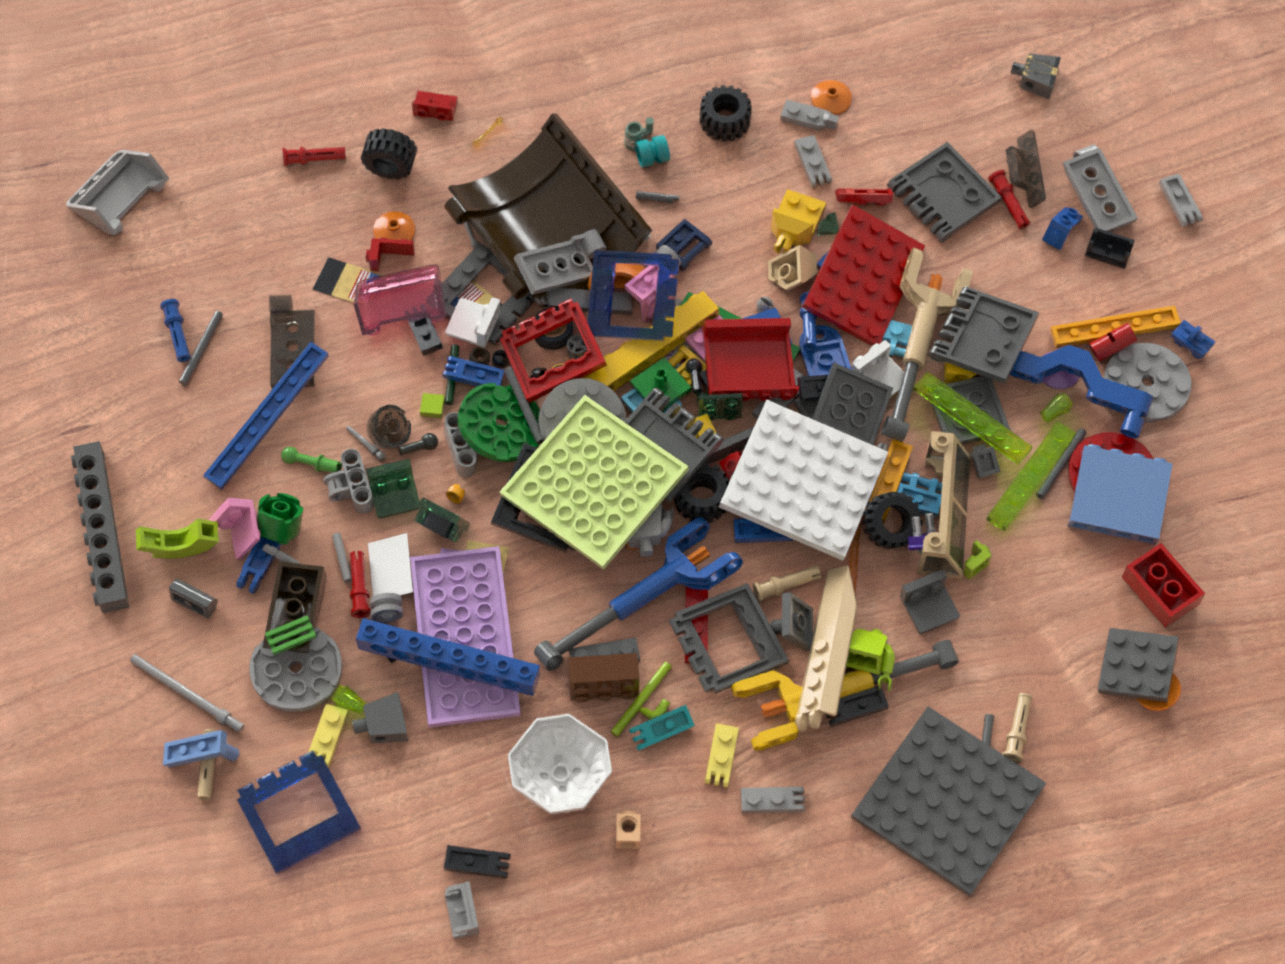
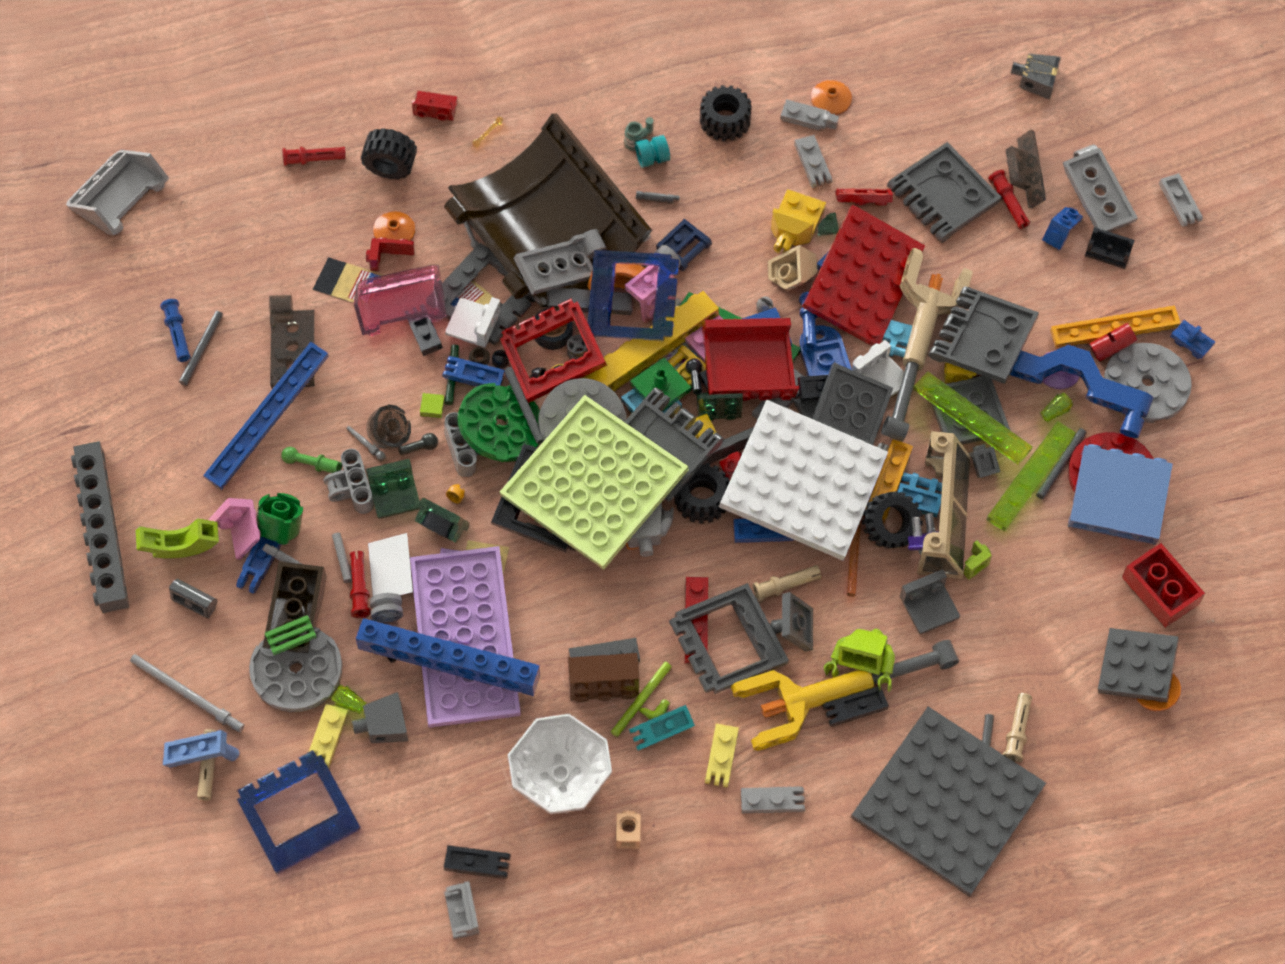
blue piece [534,517,743,671] -> none
tan hinge [795,565,857,731] -> none

